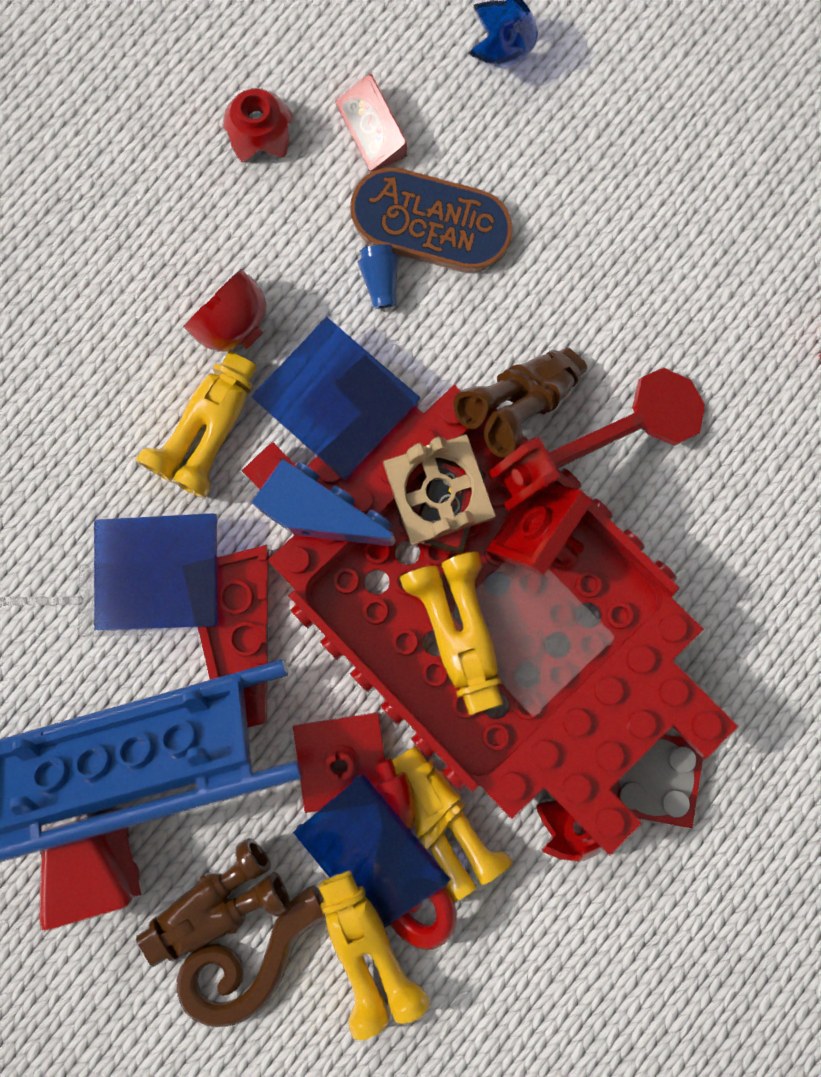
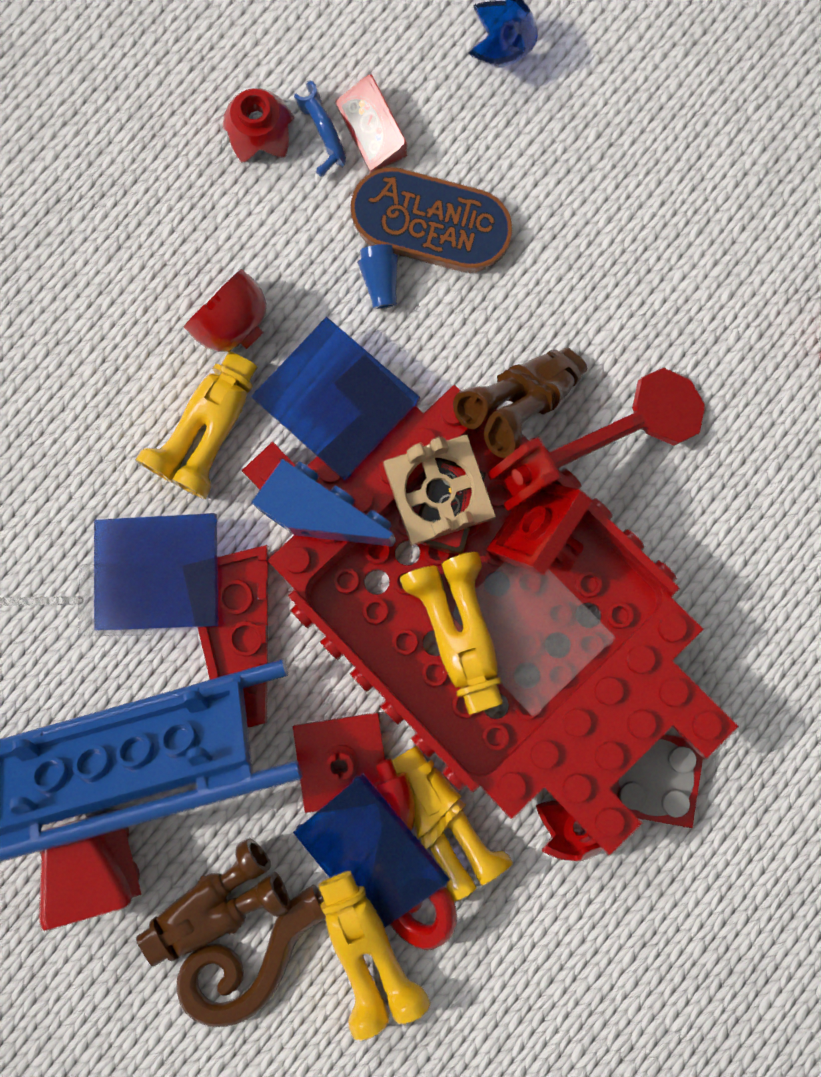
none -> blue piece [294,81,346,177]

